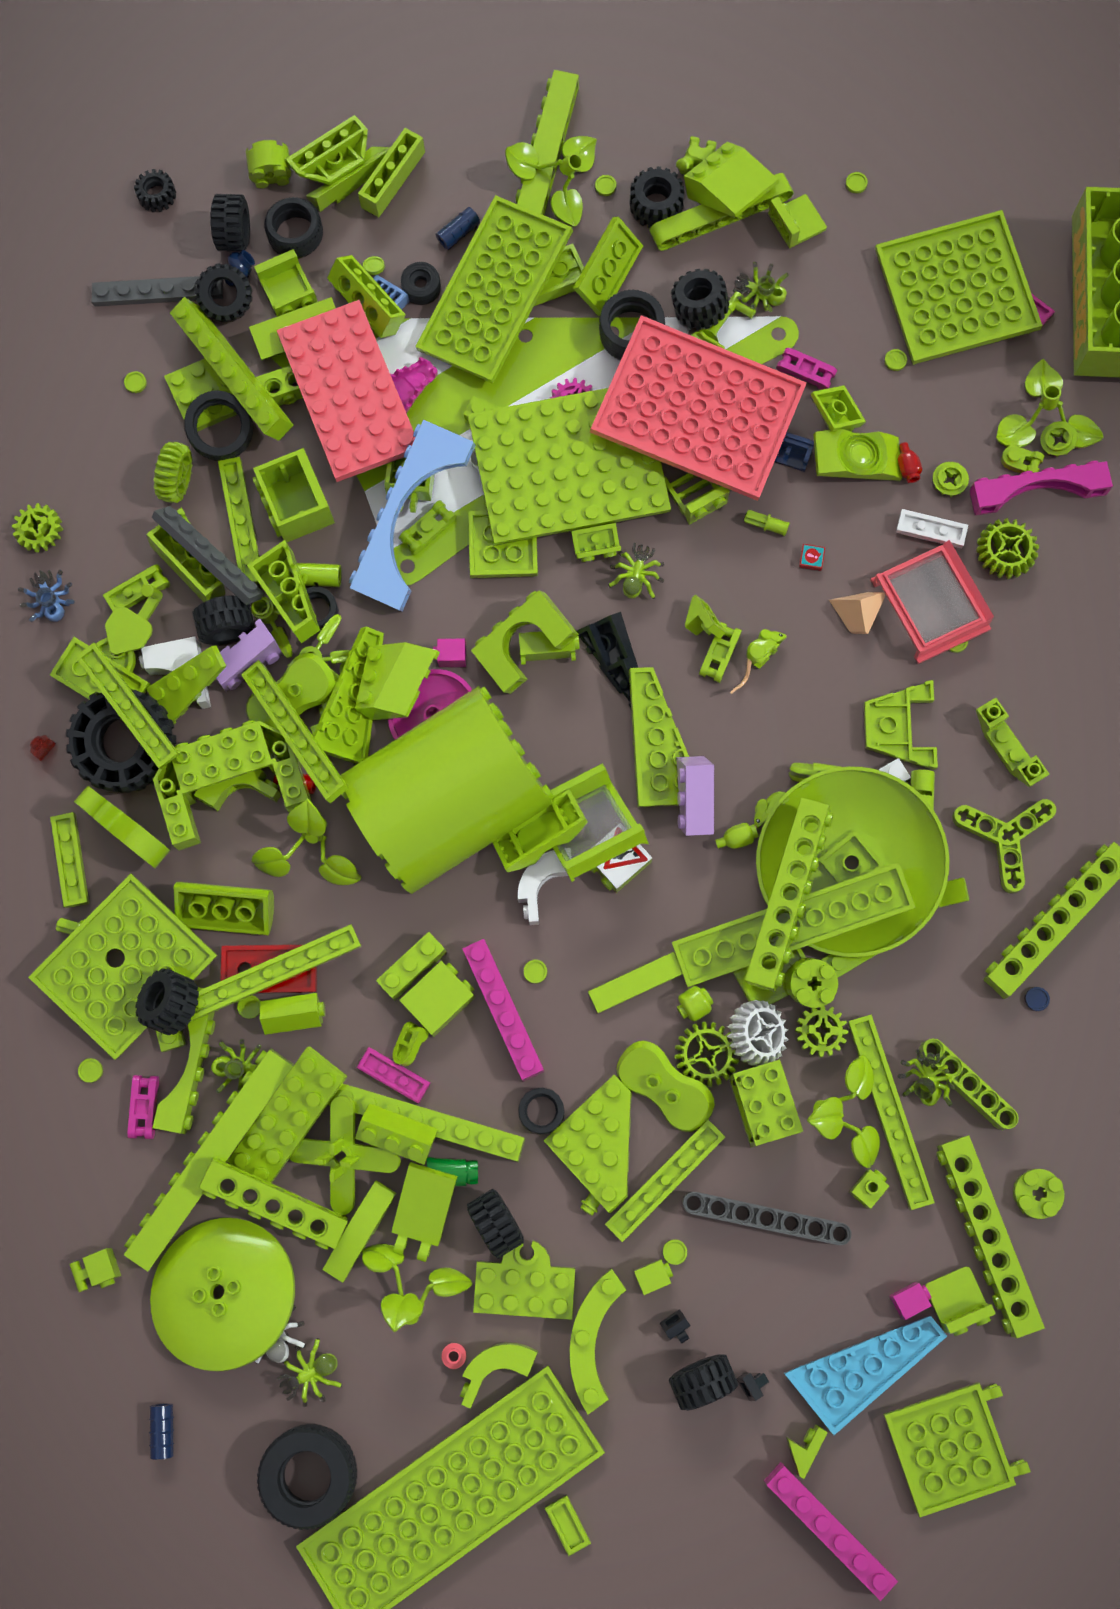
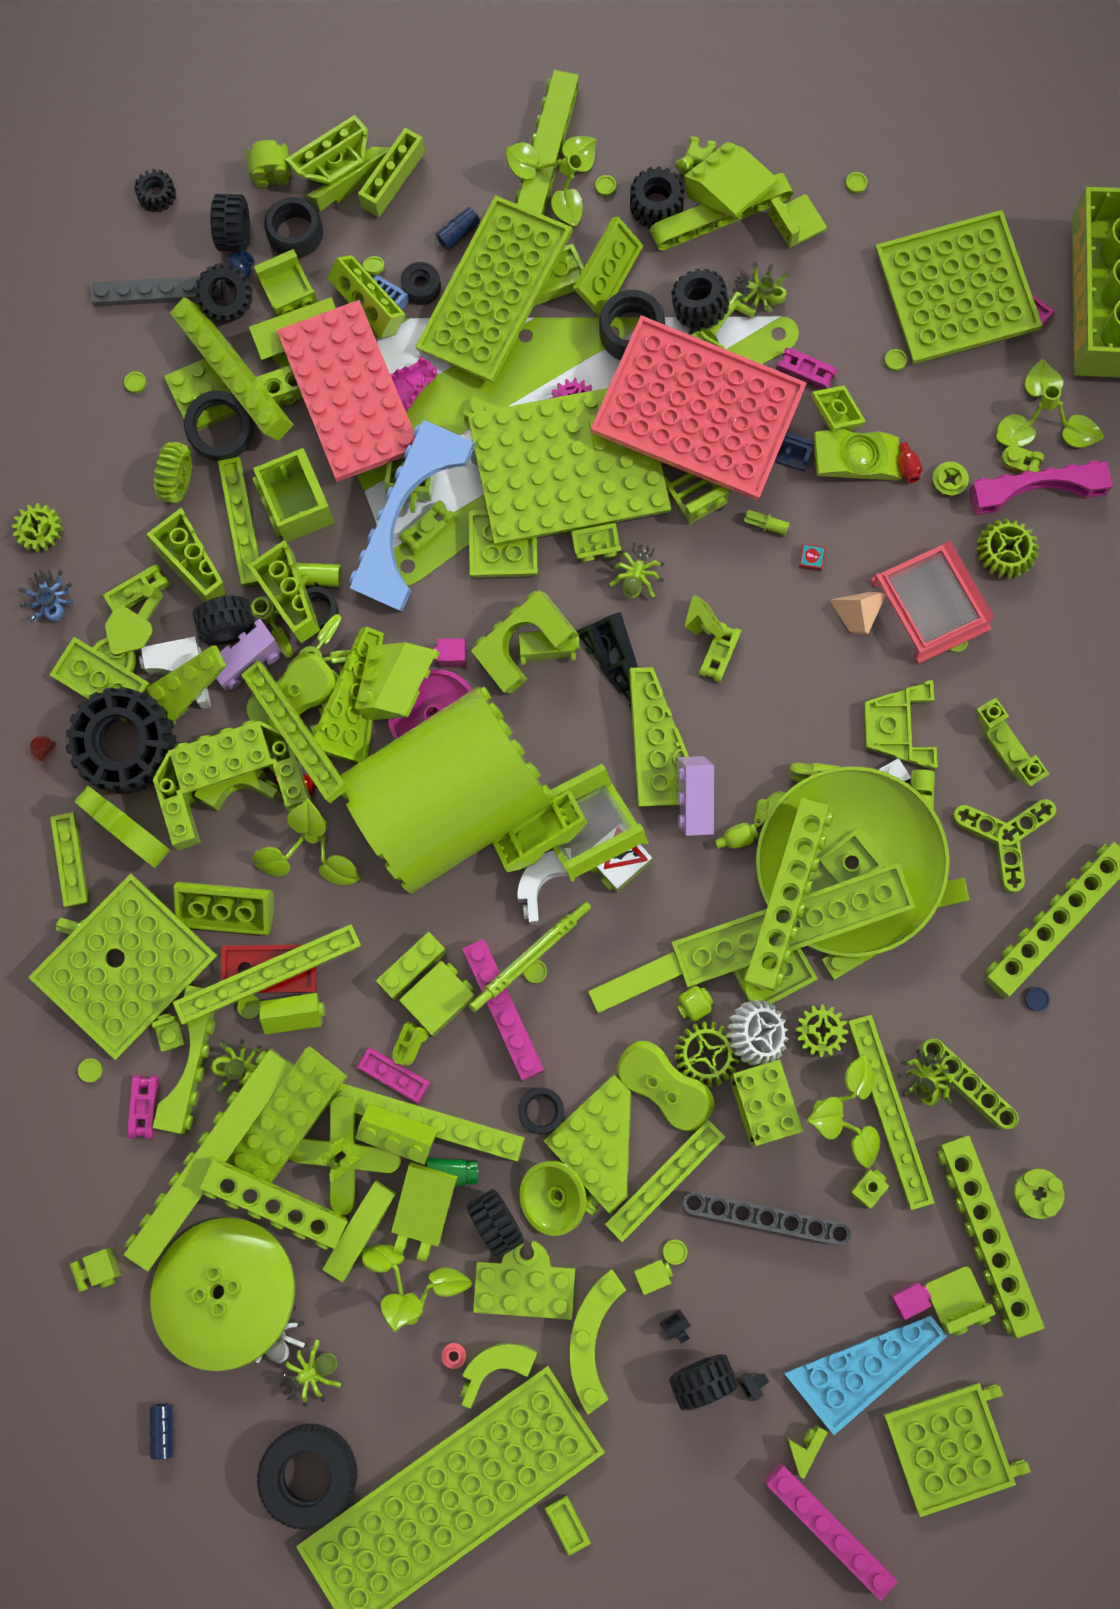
lime plate [75,642,180,769] -> none
black tyre [135,968,199,1035] -> none
dark grey plate [152,506,264,605] -> none
lime animal [730,629,787,694] -> none
lime brick [784,957,838,1008] -> none
white plate [896,509,968,549] -> none
lime gear [1040,421,1078,457] -> none
none -> lime axle [469,902,591,1012]
none -> lime dish [520,1161,587,1236]

